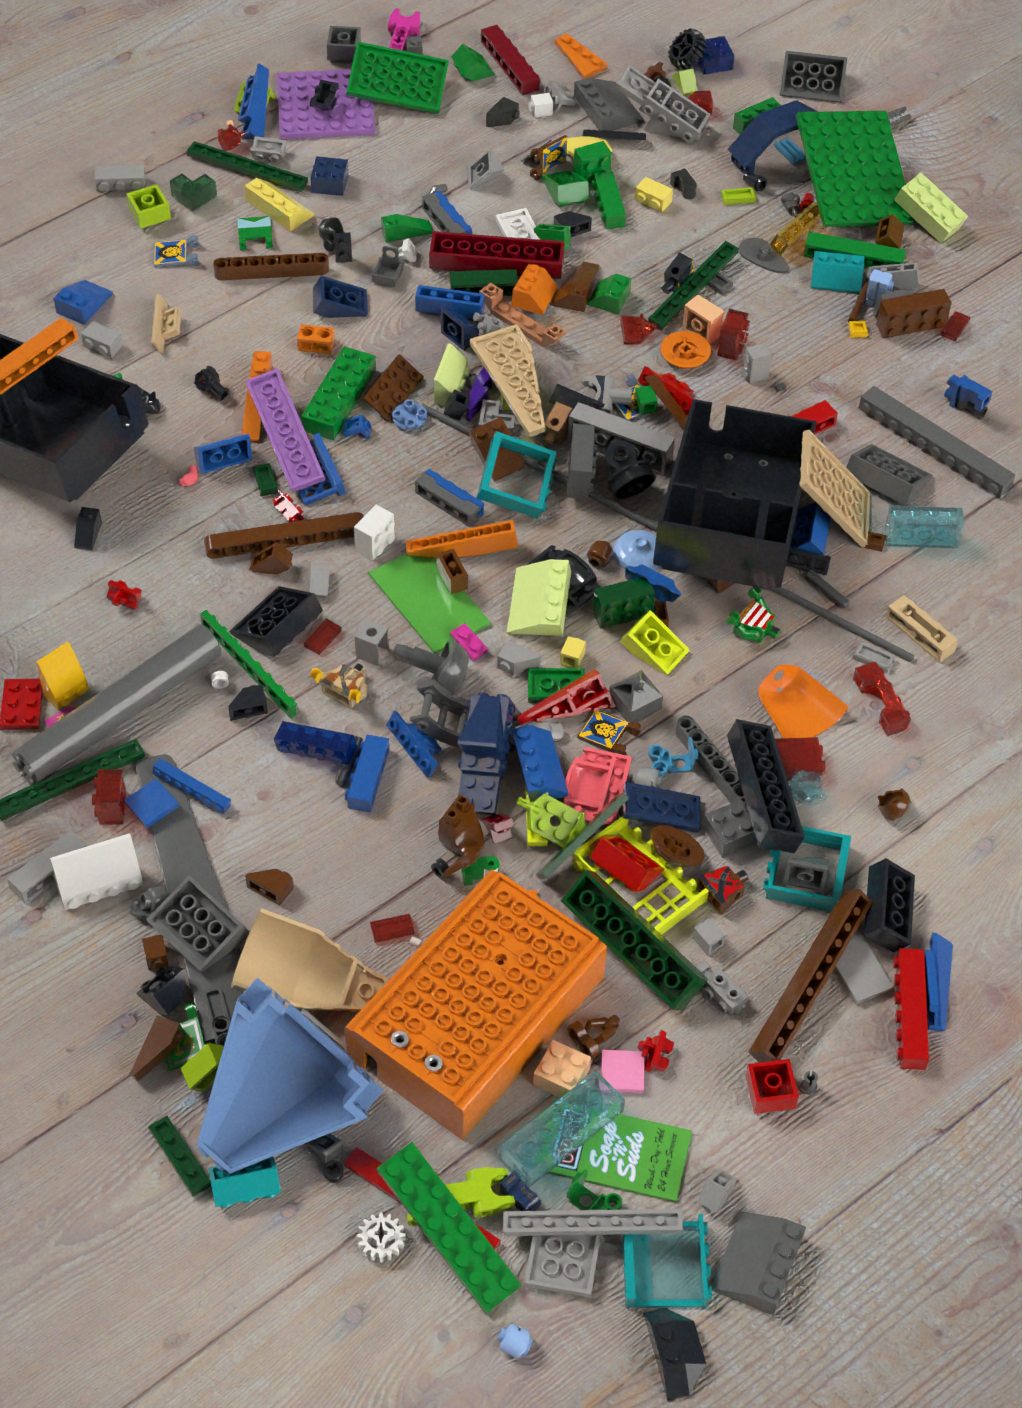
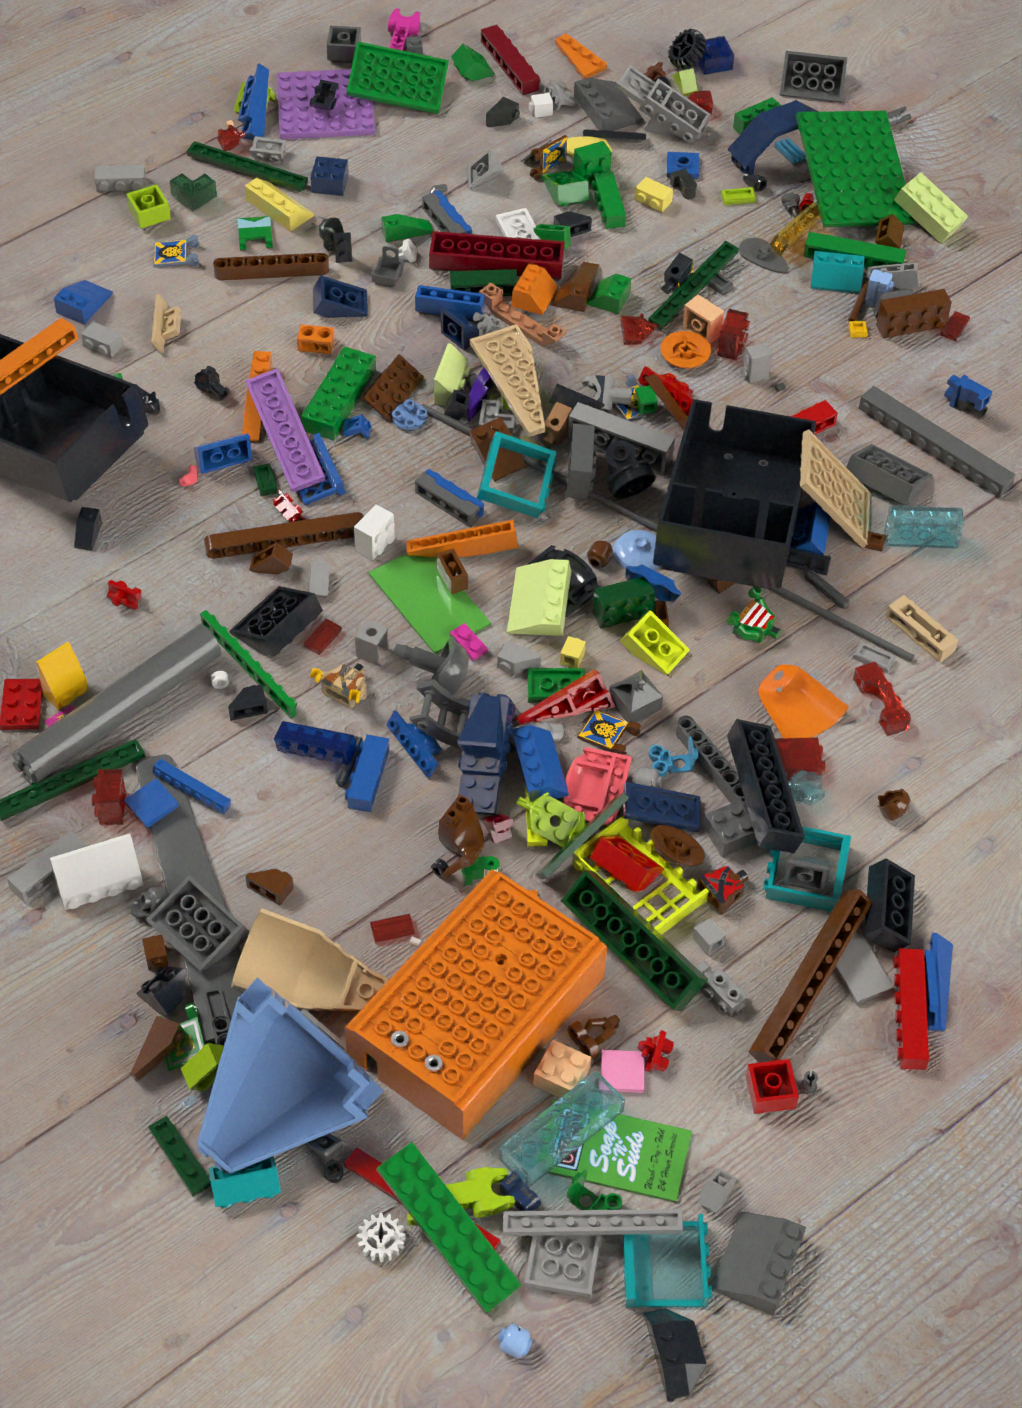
none -> blue piece [667,152,699,179]

